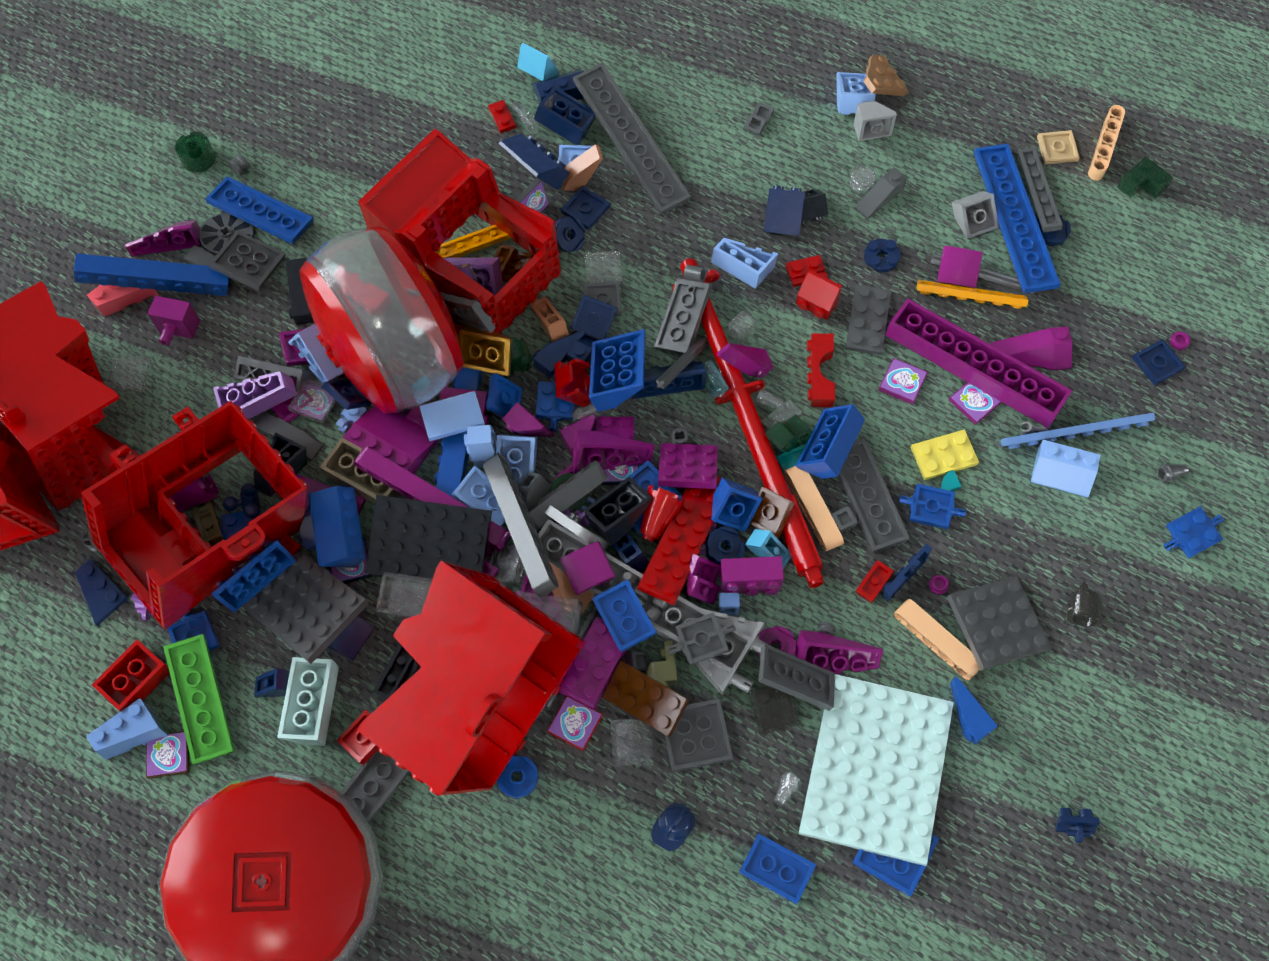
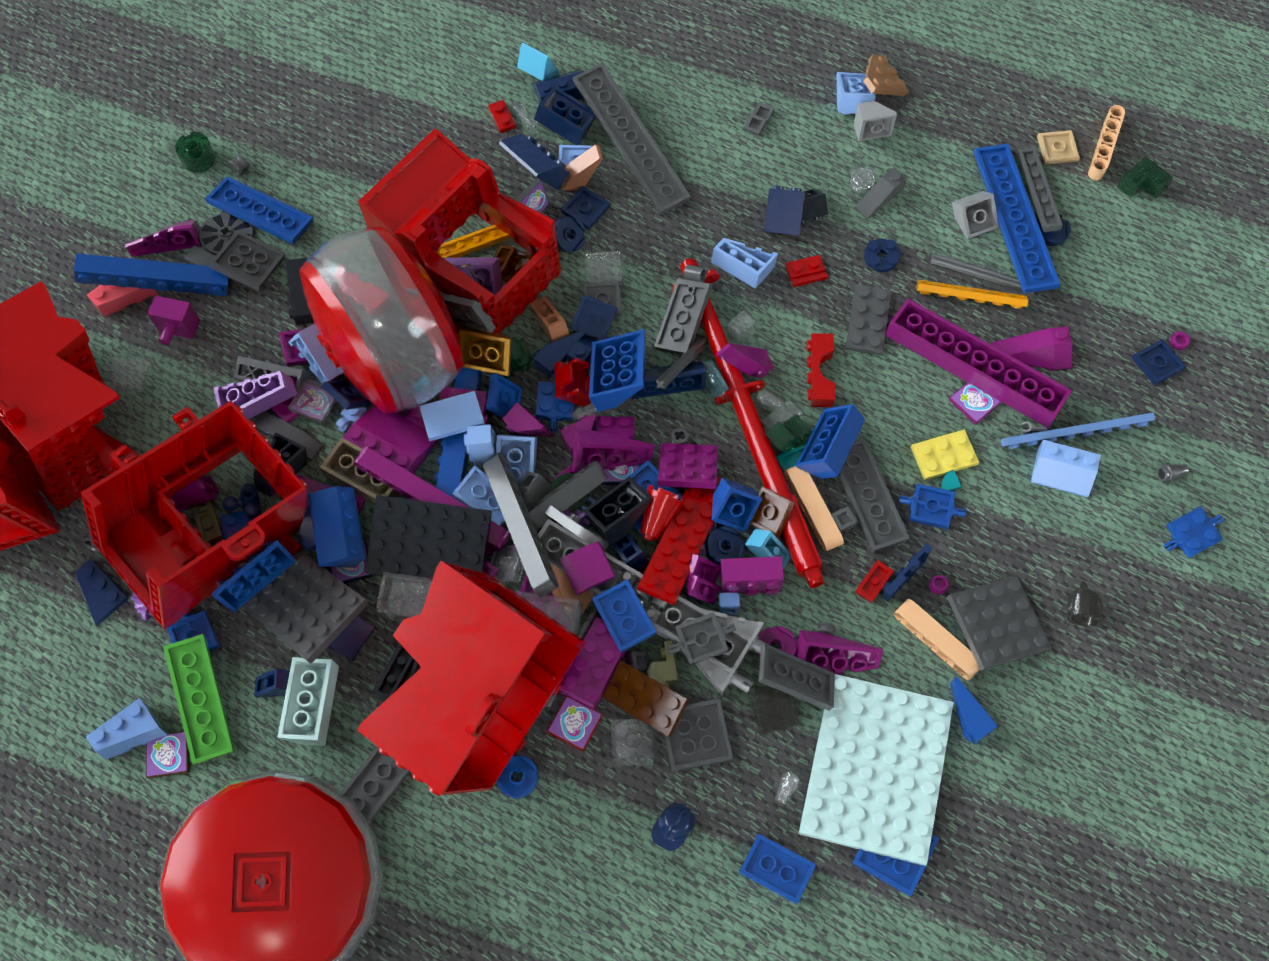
red brick [92,640,170,712] -> none
red plate [337,710,379,766] -> none
slope [796,270,842,320] -> none
tile [879,358,928,405] -> none
magenta slope [937,246,983,288] -> none
dark blue hips [1055,807,1100,843] -> none

